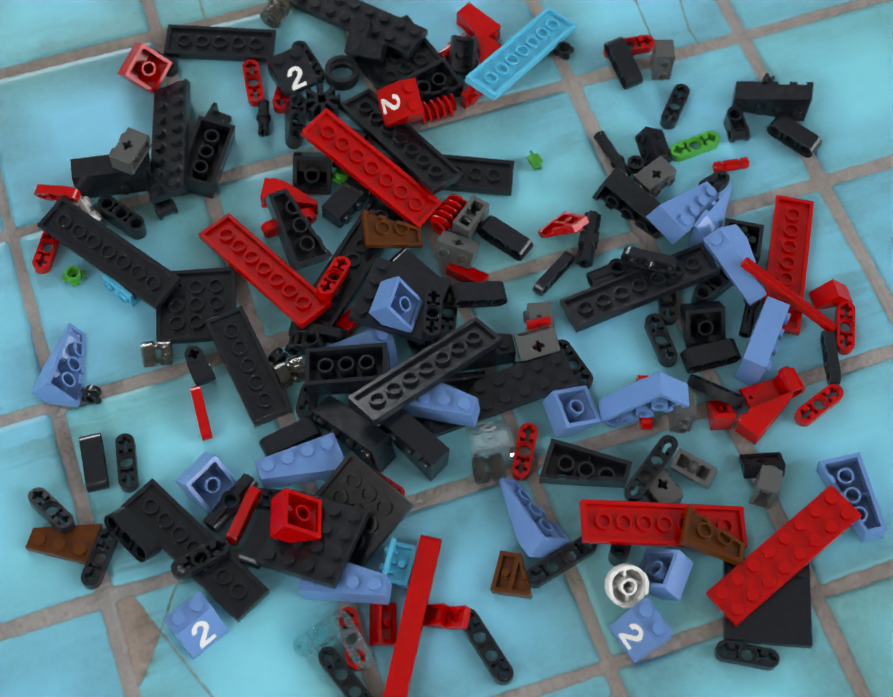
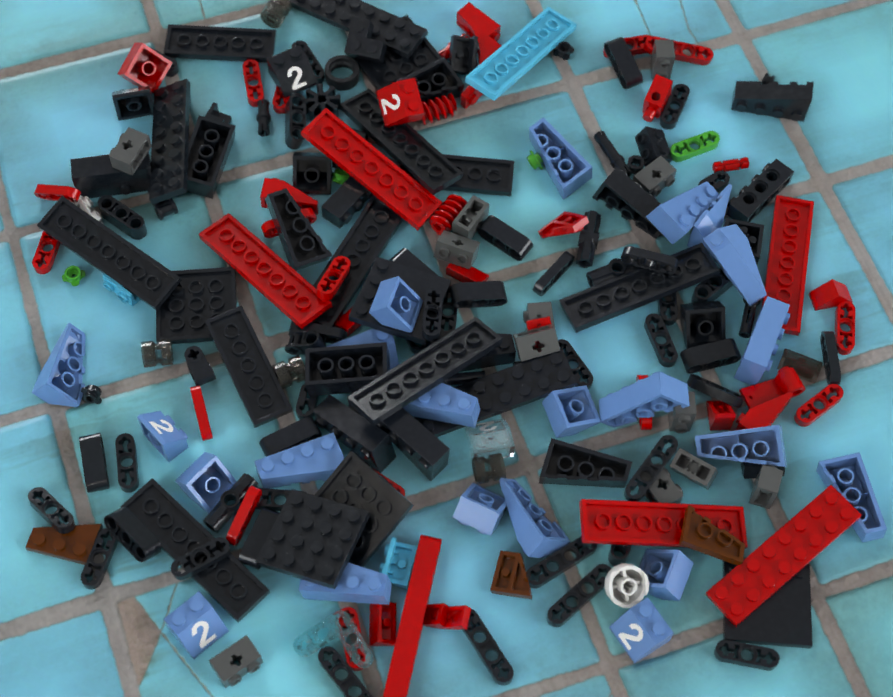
black bush [268,347,288,367] -> none
red slope [270,488,322,543] -> none
reddish brown wing [361,210,423,249] -> none
red beam [511,423,538,481] -> none
black piece [723,106,750,143] -> none
red axle [740,257,837,332] -> none
black beam [767,114,822,158] -> none
none -> black slope [112,86,154,121]
none -> medium blue slope [137,411,188,462]
none -> dark grey brick [209,635,263,688]
none -> medium blue slope [453,483,507,535]
none -> medium blue wedge [529,117,592,200]
none -> black beam [546,564,611,627]
none -> red torso [642,74,673,122]
none -> red beam [643,36,714,66]
none -> medium blue wedge [695,425,787,467]
none -> black brick [726,159,794,222]
none -> clear smoke slope [777,349,823,383]

